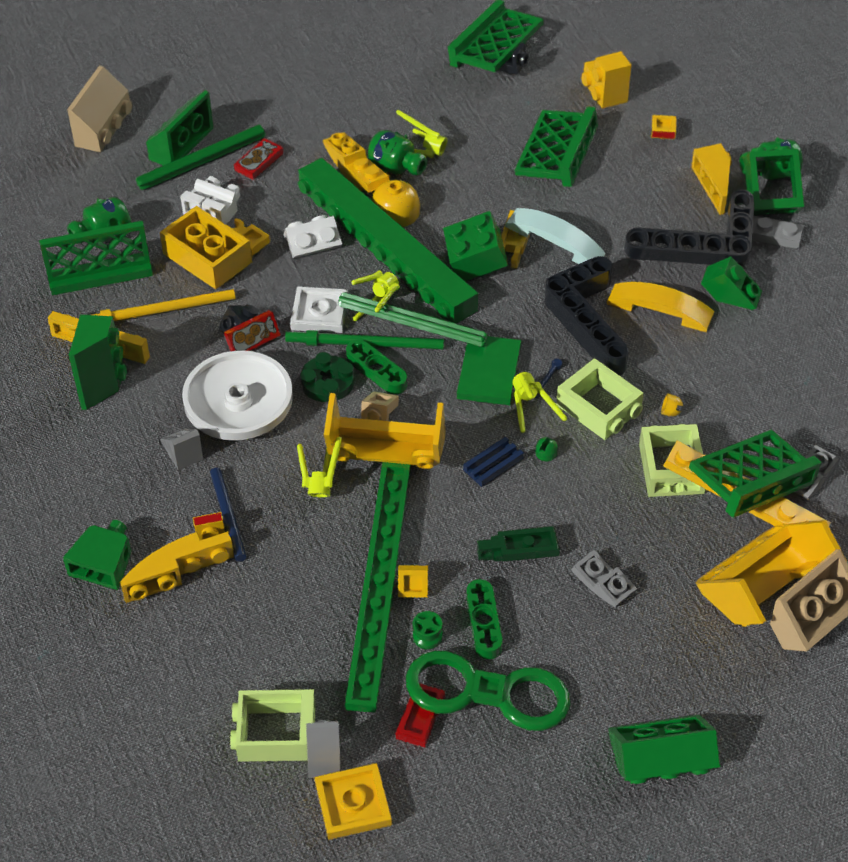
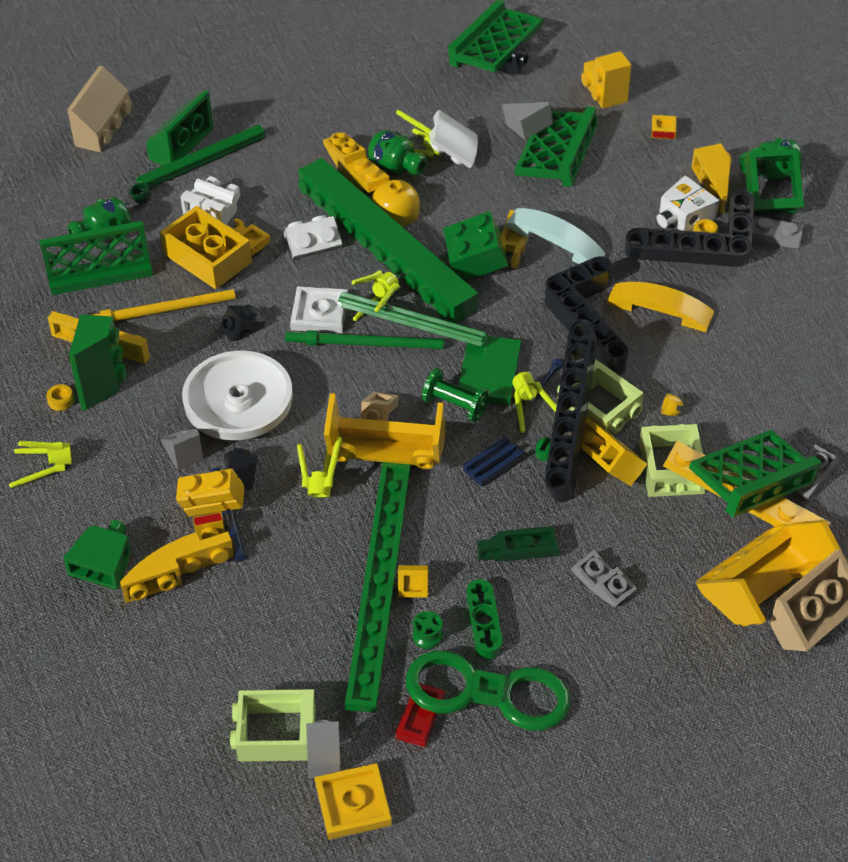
tile [223,310,281,351] -> none
tile [234,138,284,180] -> none
dark green plate [300,352,354,402] -> none
green beam [346,340,407,395] -> none
green slope [608,714,720,784] -> none
green slope [701,256,762,310] -> none
none -> neon yellow plant [9,441,72,488]
none -> yellow tile [46,384,75,411]
none -> dark green hinge [129,183,151,204]
none -> yellow brick [176,469,244,517]
none -> black bracket [224,448,258,490]
none -> green hose [422,368,490,423]
none -> white slope [429,110,478,168]
none -> light grey slope [502,102,553,140]
none -> black beam [545,319,598,502]
none -> yellow slope [570,416,647,486]
none -> white torso [657,176,719,231]
none -> yellow tile [693,219,719,233]

